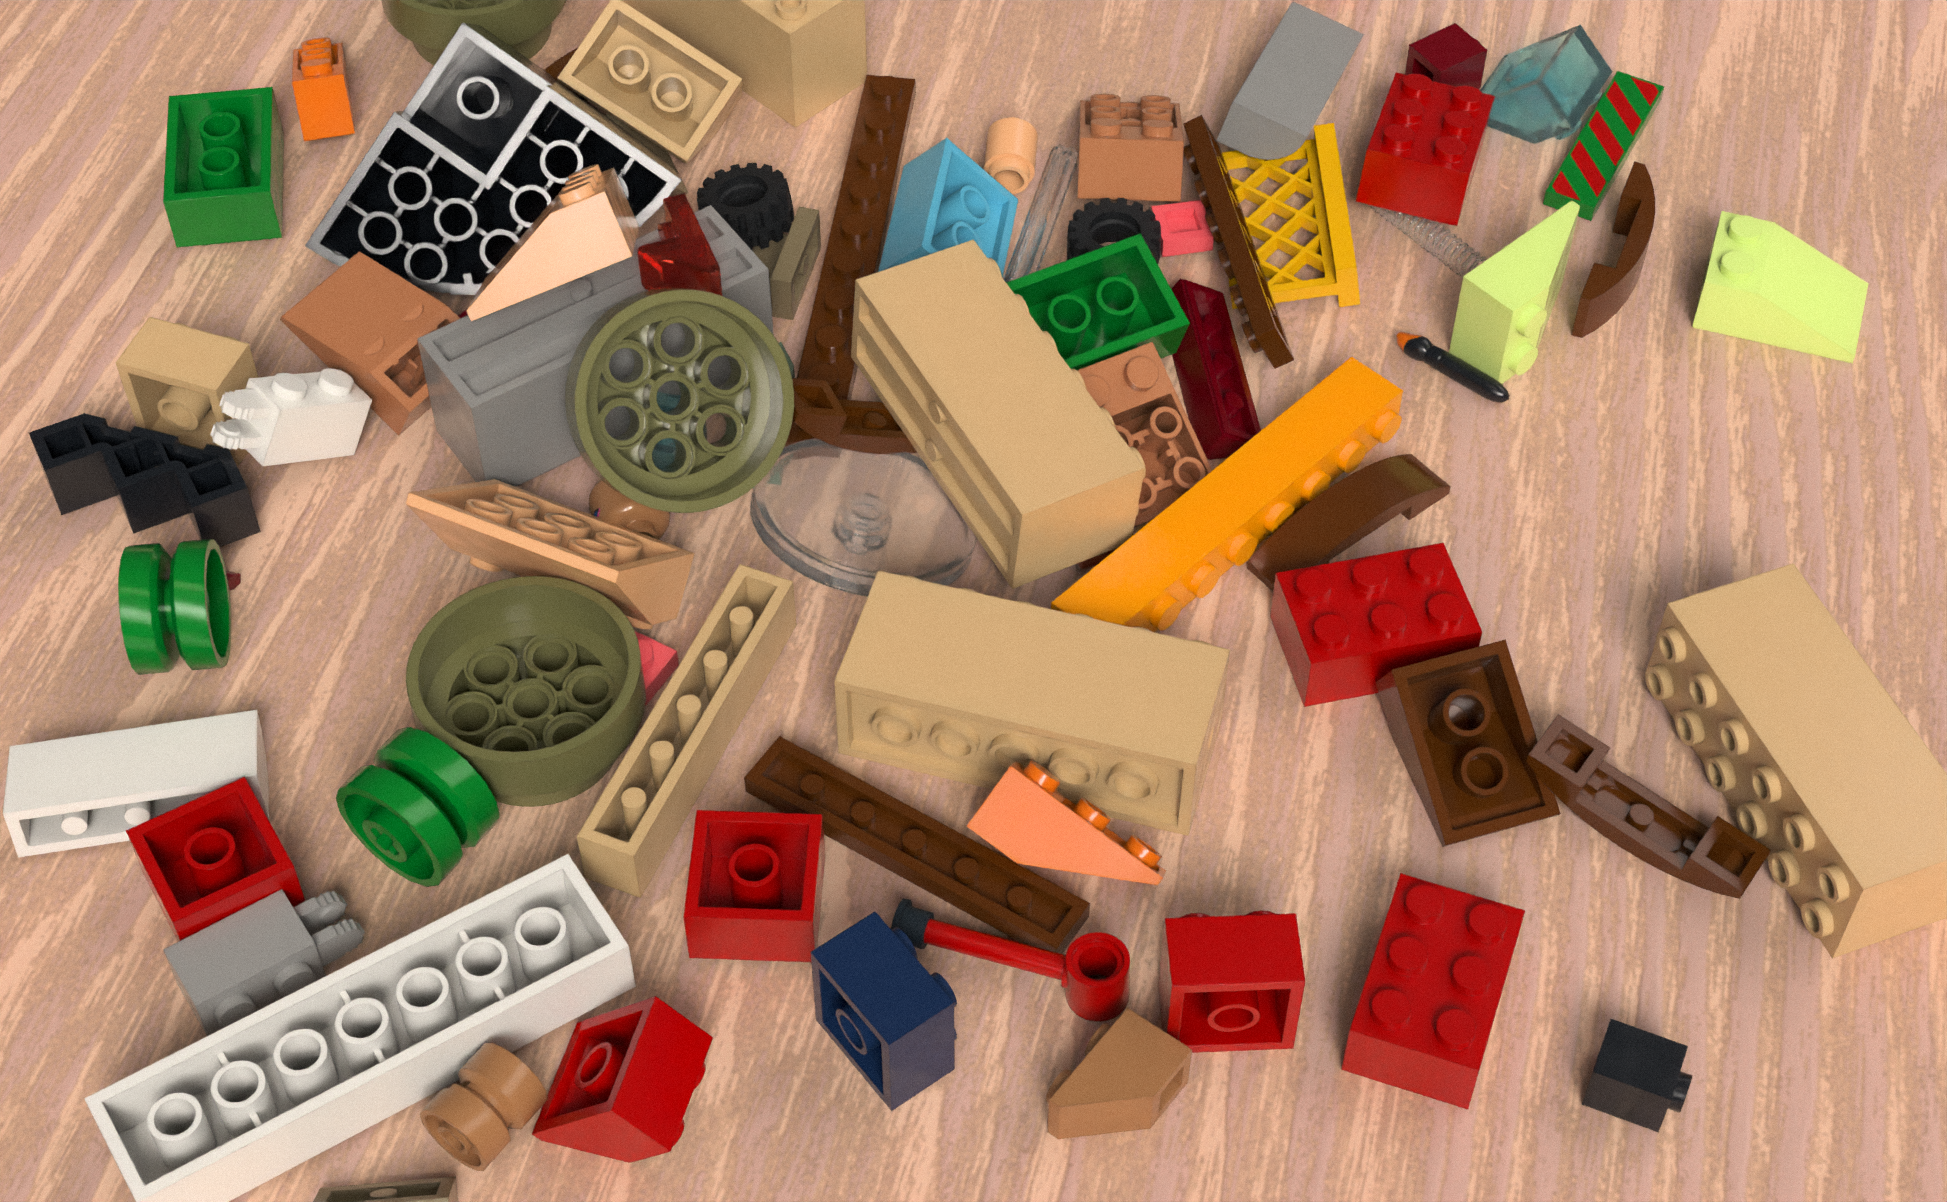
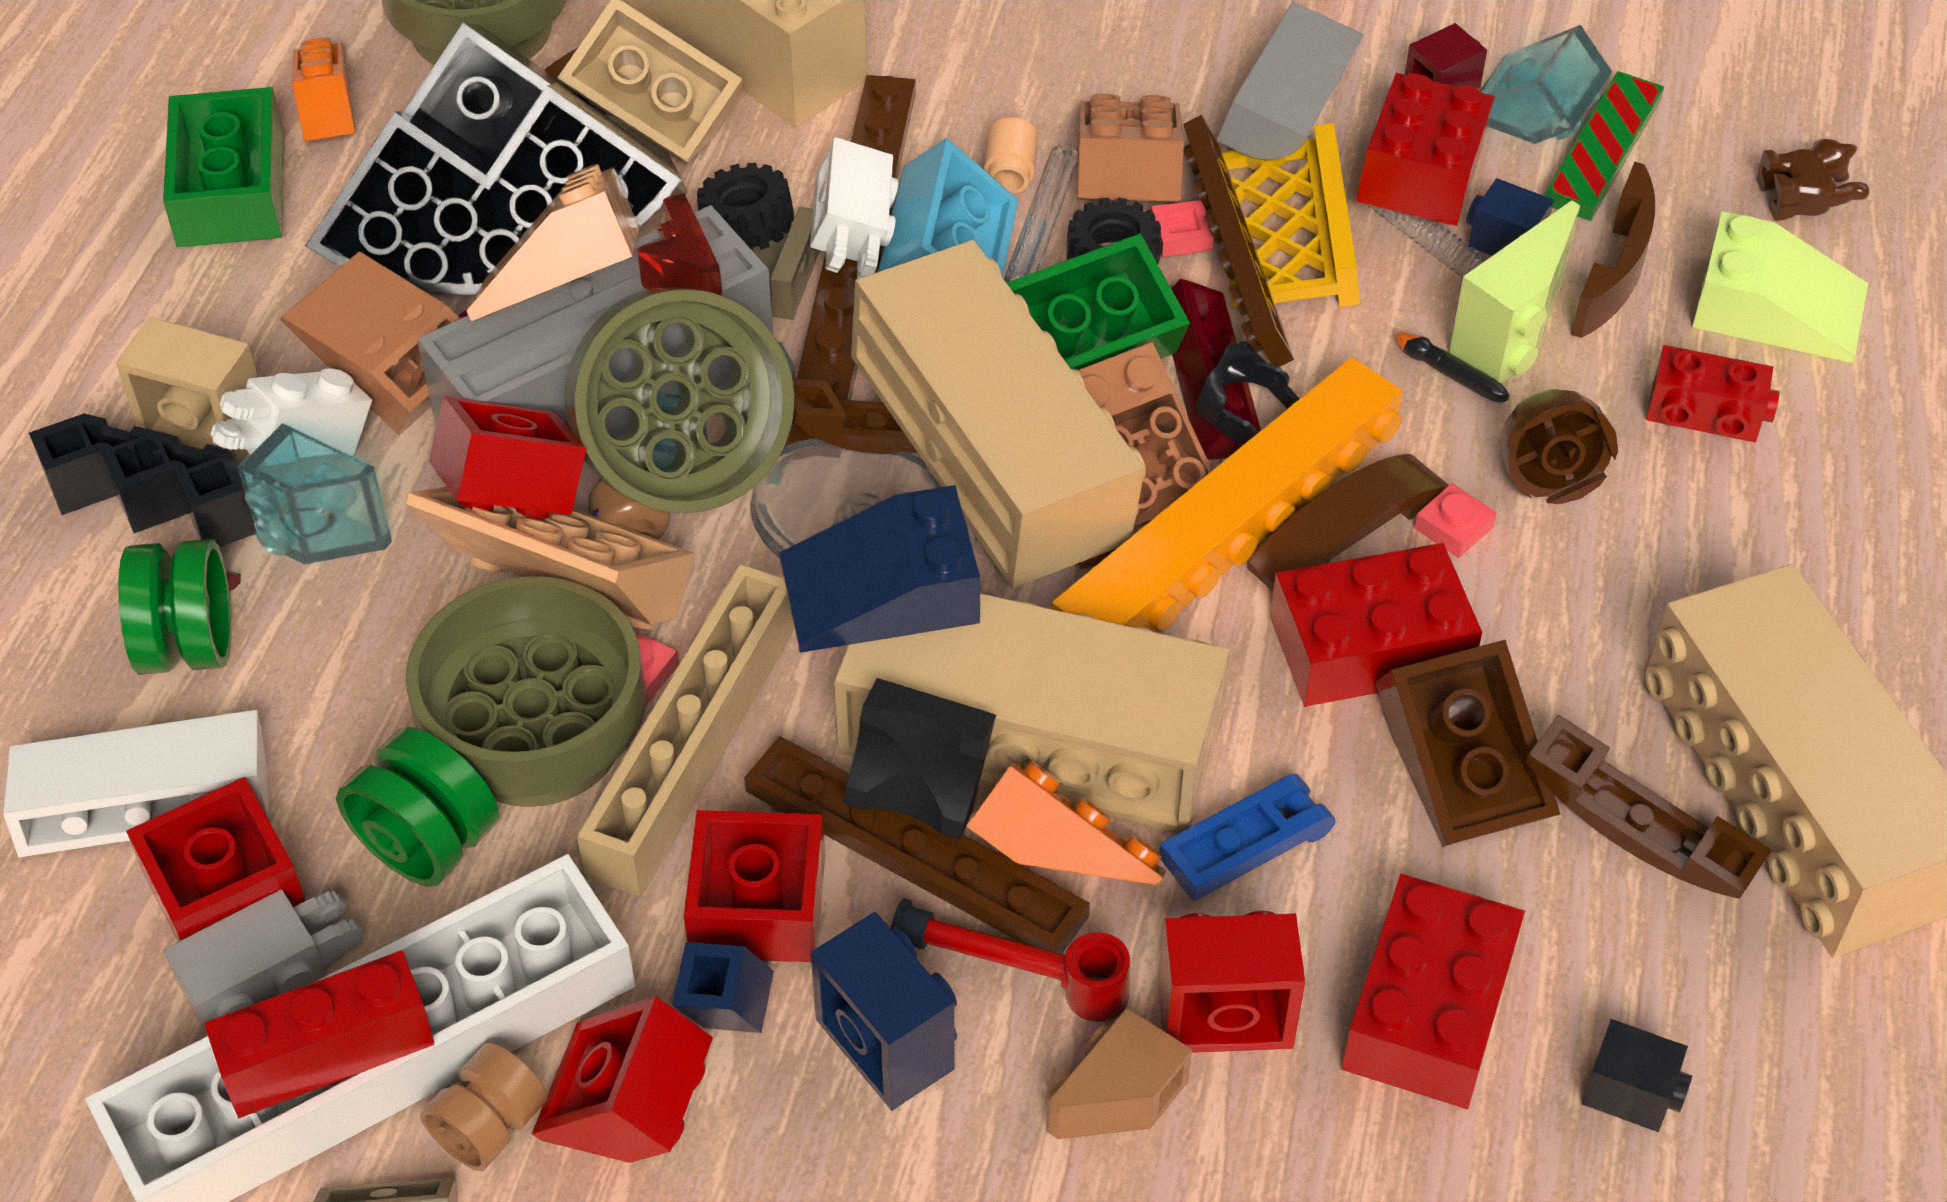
none -> red brick [204,950,435,1119]
none -> clear light blue slope [238,423,392,565]
none -> red brick [429,396,587,519]
none -> dark blue brick [672,942,774,1033]
none -> dark blue slope [779,485,980,653]
none -> white hinge [810,137,898,279]
none -> black brick [842,678,996,840]
none -> blue plate [1159,774,1336,901]
none -> black helmet [1196,341,1300,445]
none -> coral plate [1414,483,1497,558]
none -> dark blue brick [1466,178,1554,256]
none -> reddish brown cylinder [1500,389,1618,504]
none -> red brick [1646,345,1780,443]
none -> reddish brown animal [1756,139,1869,221]

